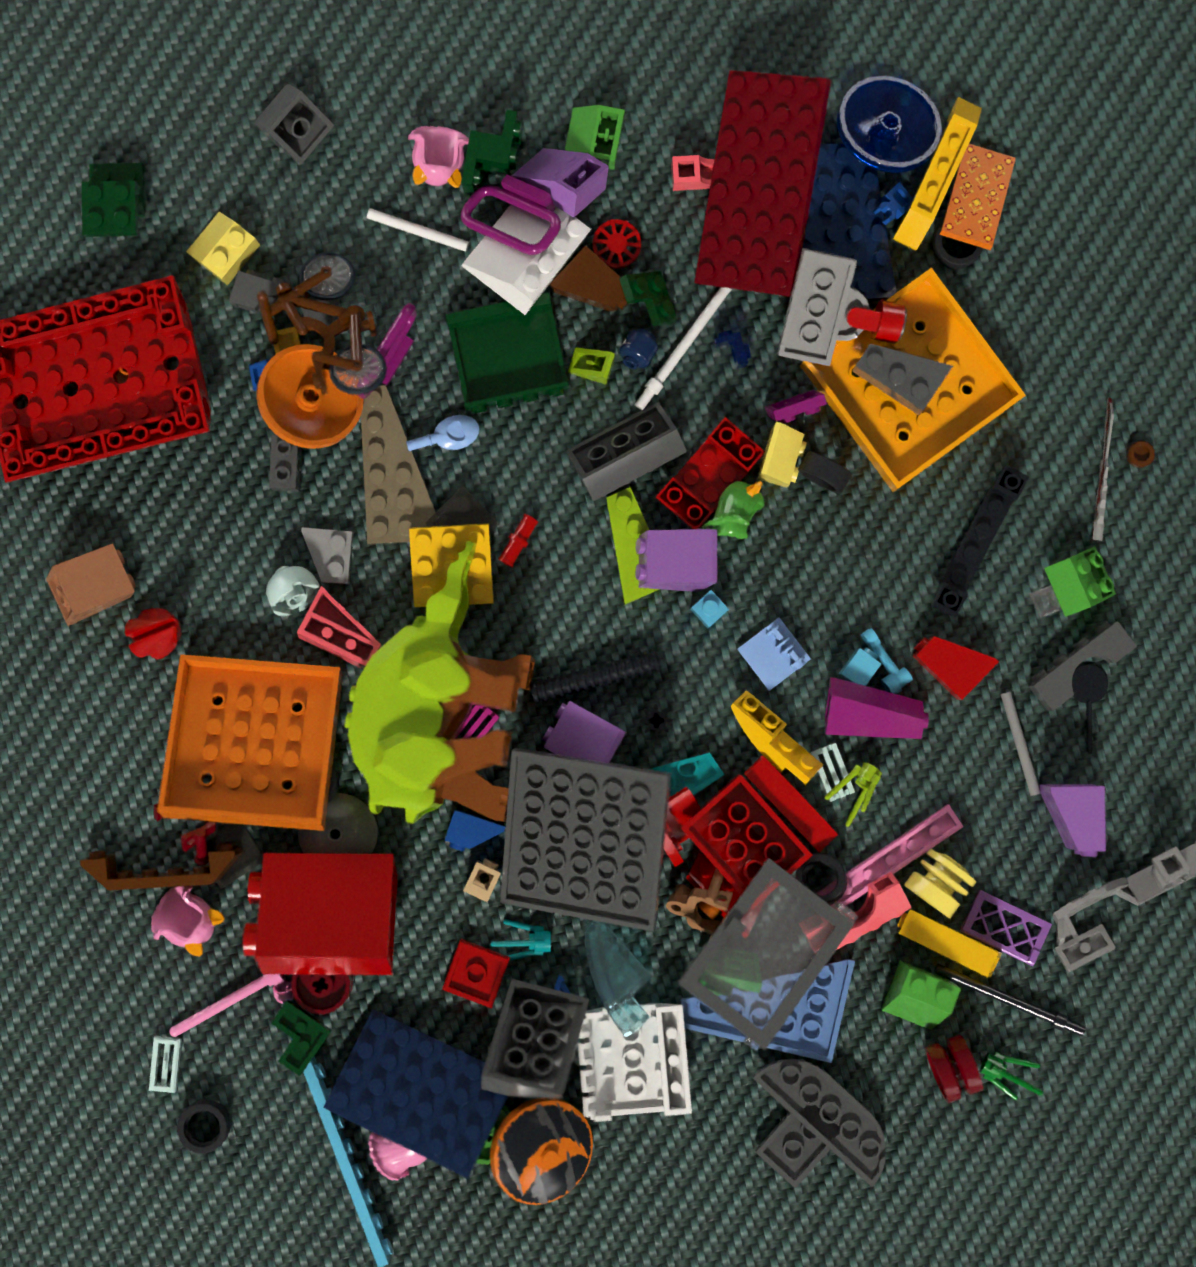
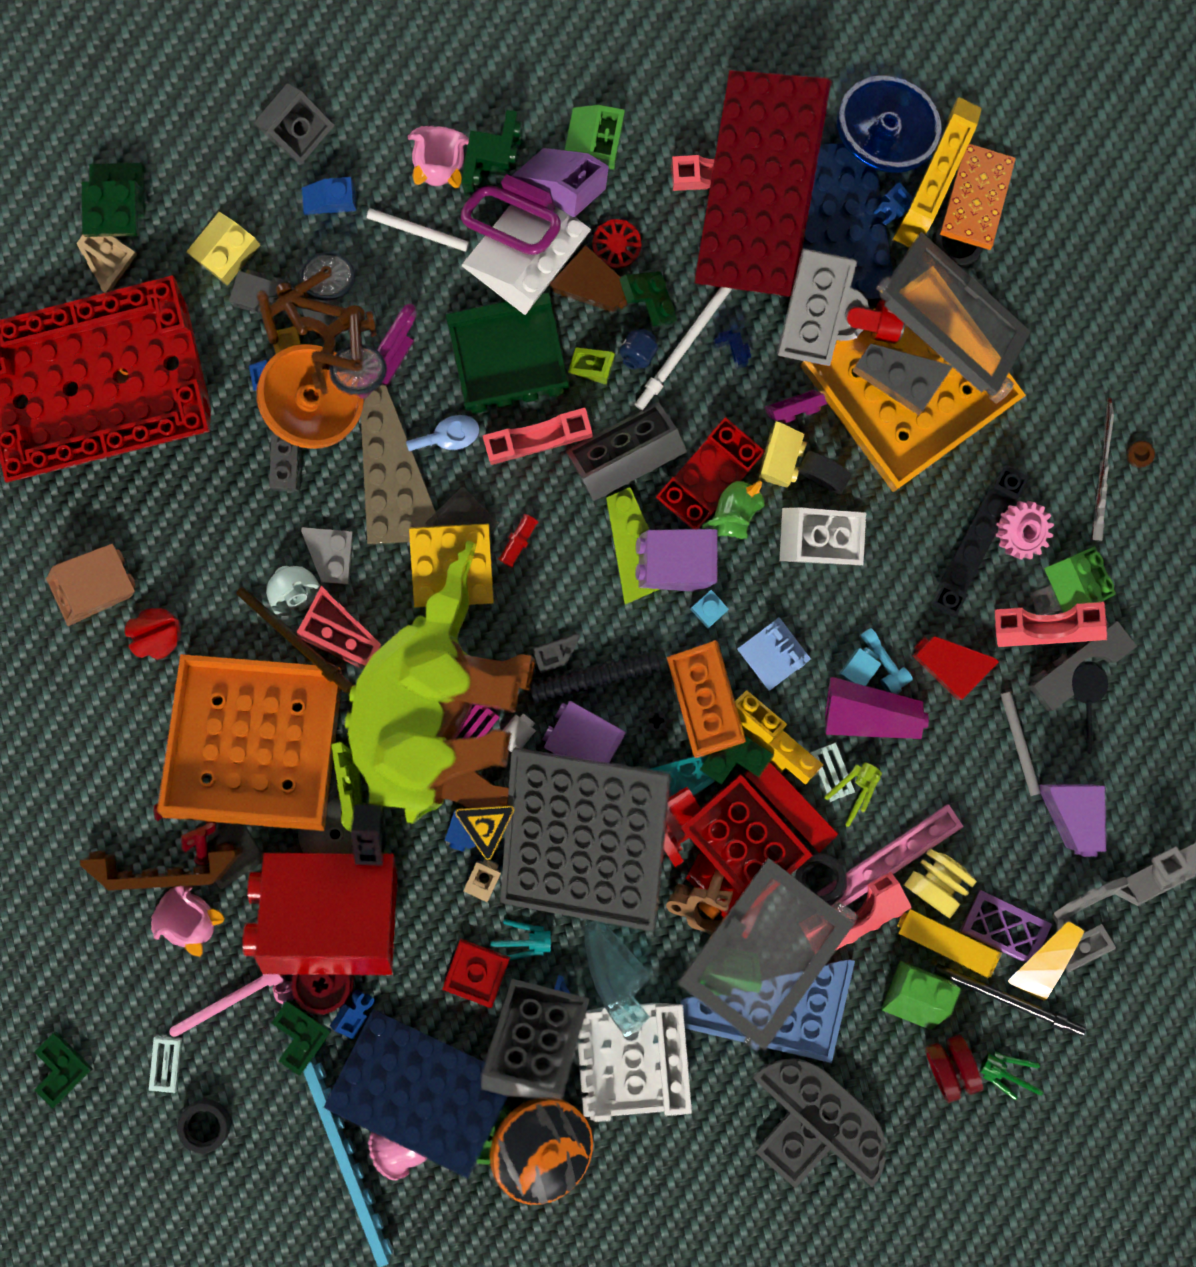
none -> dark green plate [34,1031,93,1109]
none -> tan wing [76,235,137,293]
none -> dark brown bar [236,587,353,693]
none -> blue slope [302,177,357,215]
none -> blue plate [330,989,374,1039]
none -> lime wing [331,743,362,832]
none -> black brick [350,804,386,865]
none -> black piece [455,806,514,860]
none -> coral arch [483,408,592,465]
none -> white brick [502,714,536,752]
none -> dark grey tile [532,633,580,673]
none -> orange tile [667,640,746,758]
none -> dark green plate [699,735,774,786]
none -> white slope [779,508,866,565]
none -> door [876,232,1031,403]
none -> coral arch [995,602,1107,647]
none -> bright pink gear [996,501,1054,559]
none -> yellow sticker [1008,922,1084,1001]

